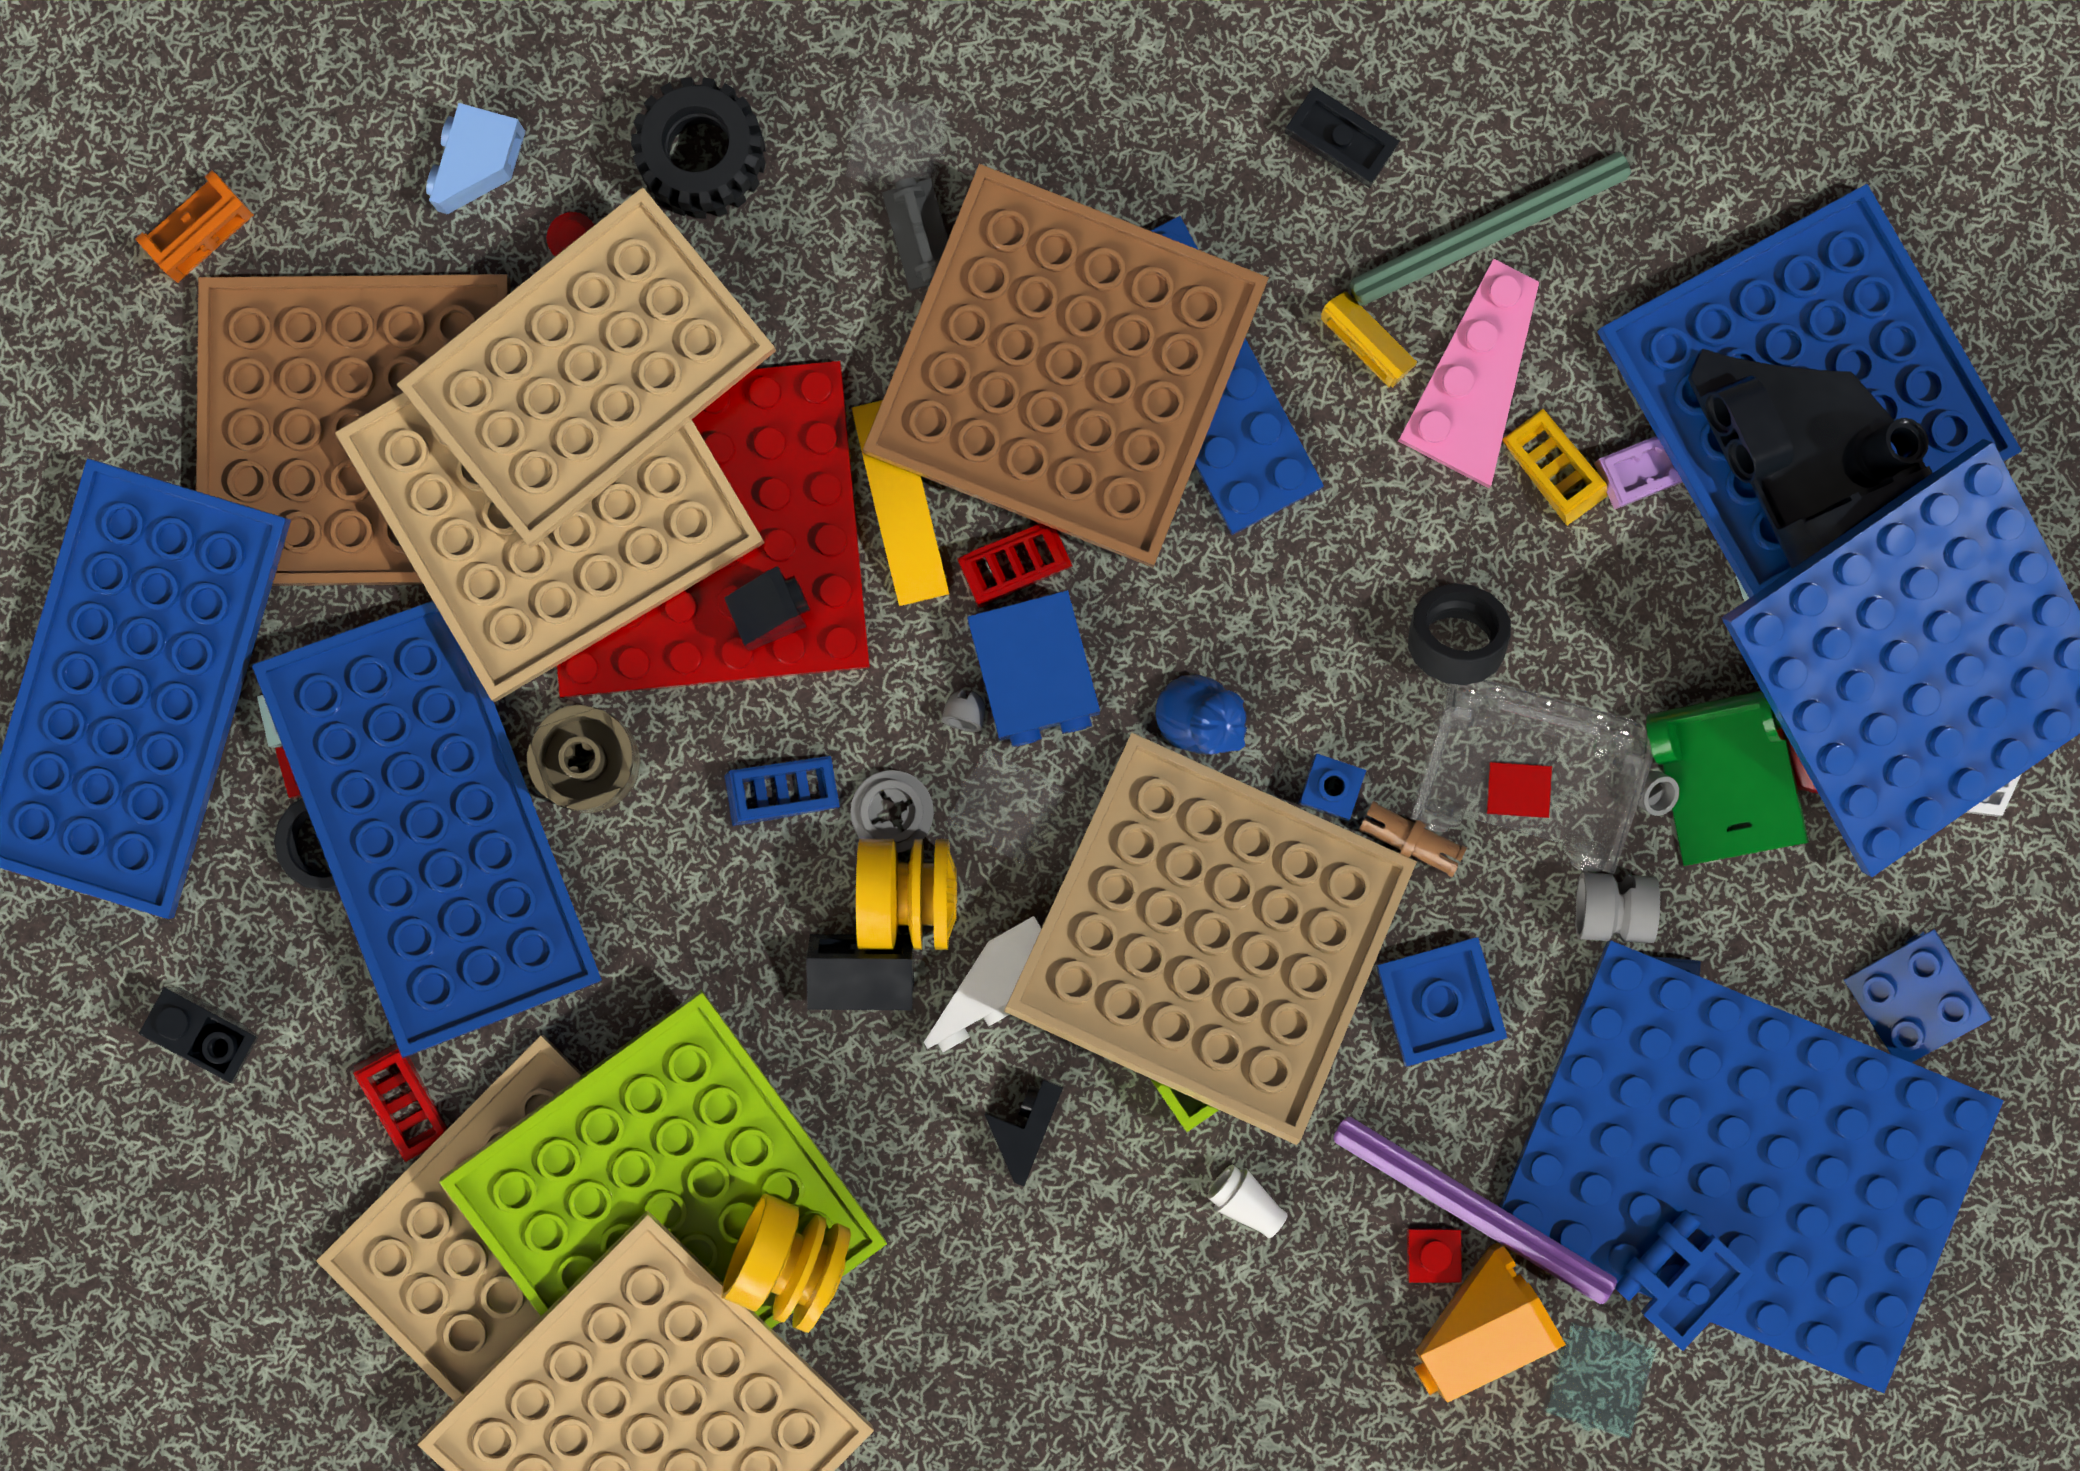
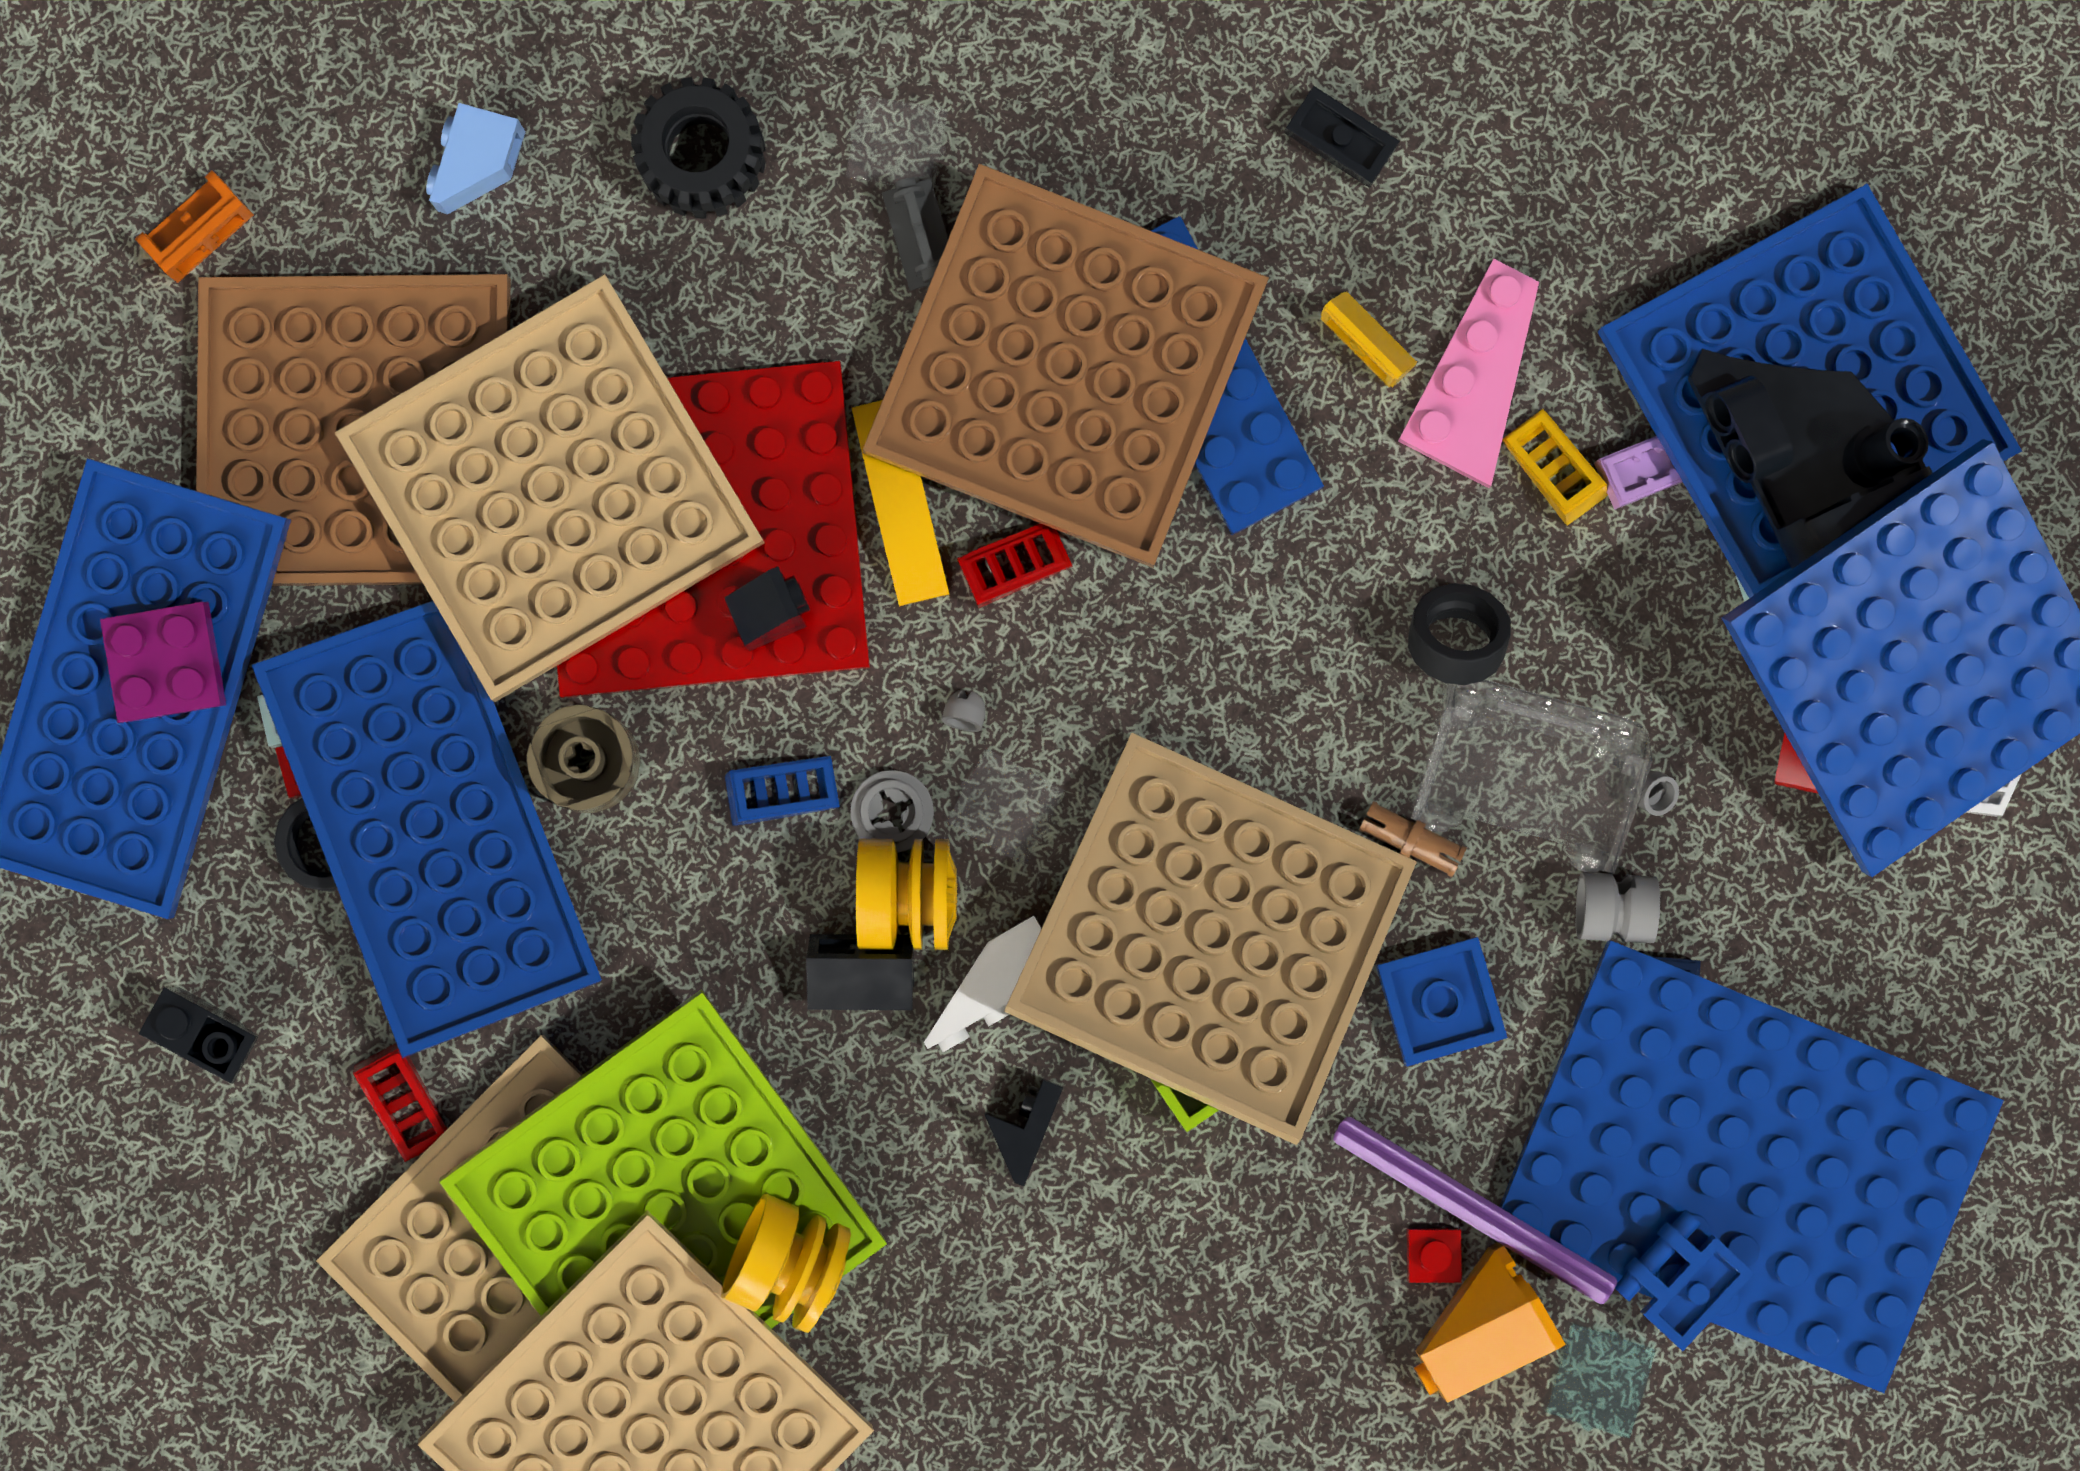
tan plate [397,187,776,548] -> none
red plate [546,212,594,257] -> none
blue panel [967,590,1100,747] -> none
blue hair [1155,675,1247,755] -> none
white cone [1207,1165,1288,1238] -> none
blue plate [1298,754,1366,821] -> none
sand green axle [1349,152,1631,306] -> none
red sticker [1487,762,1552,818] -> none
green door [1646,690,1809,866] -> none
blue hinge [1844,929,1992,1063] -> none
none -> magenta plate [100,602,226,723]

